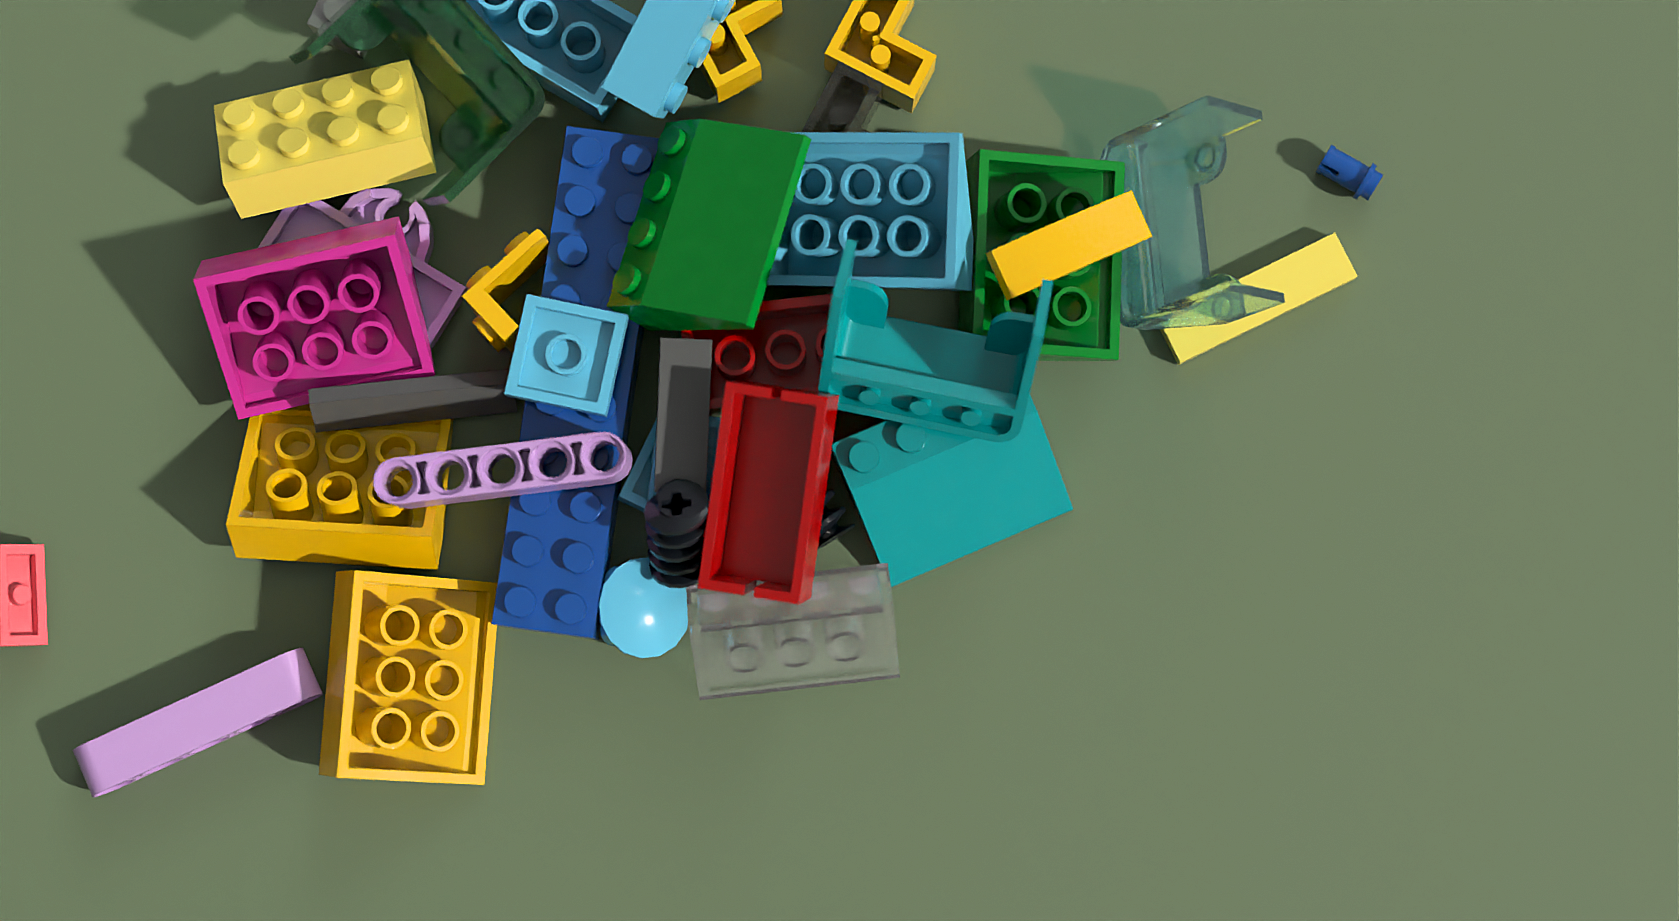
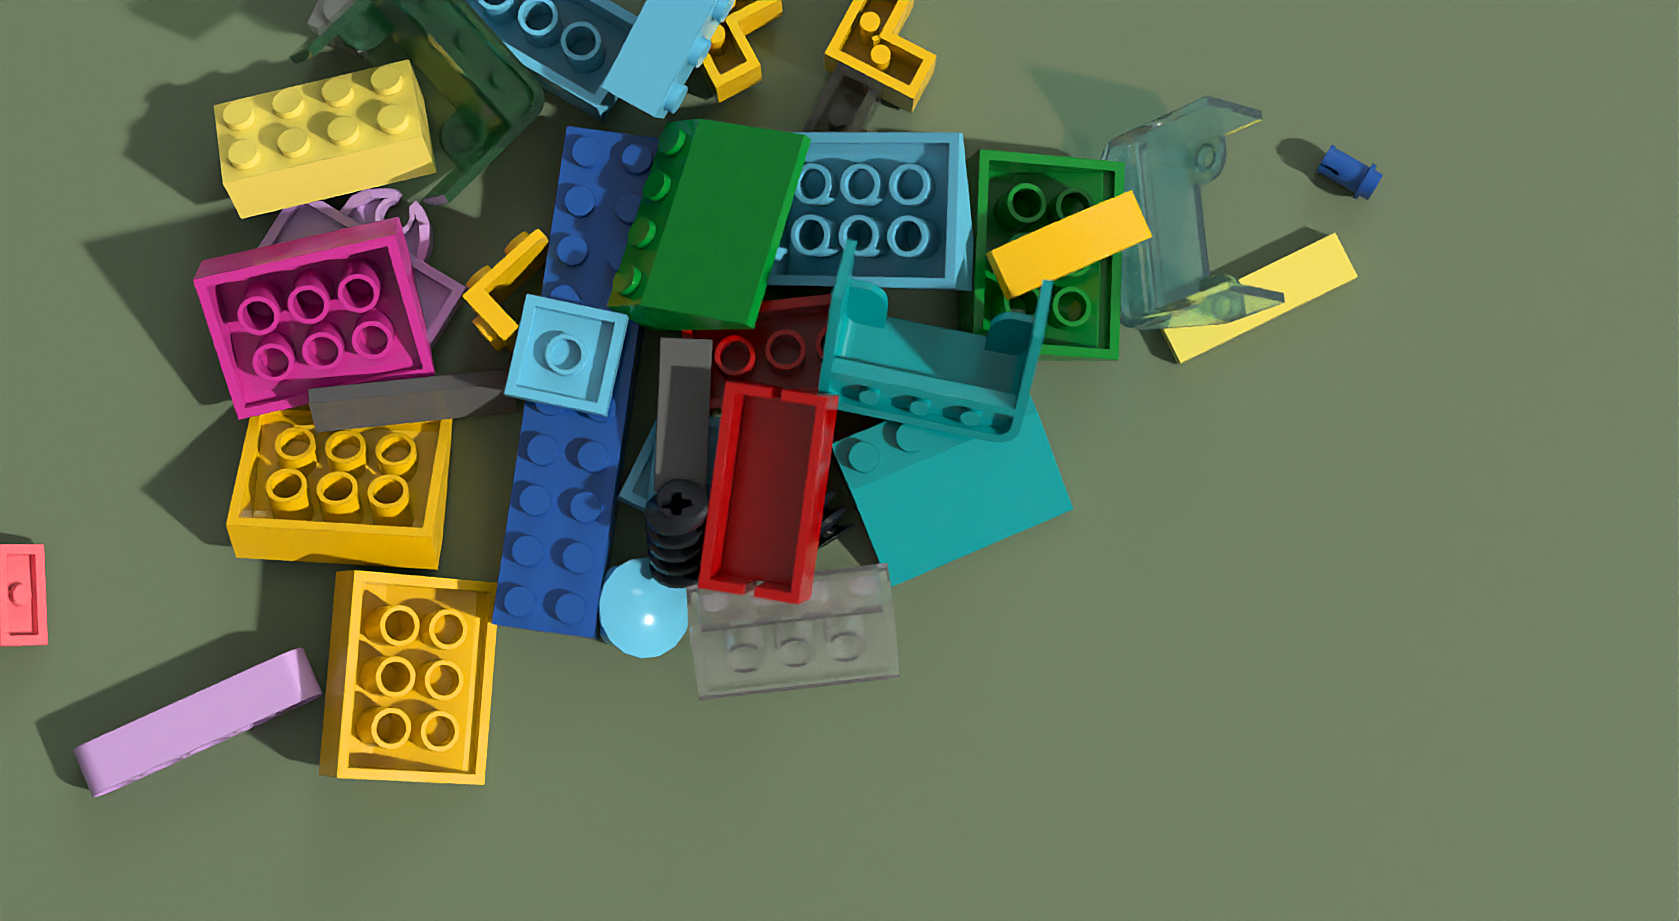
lavender beam [373,432,633,509] -> none

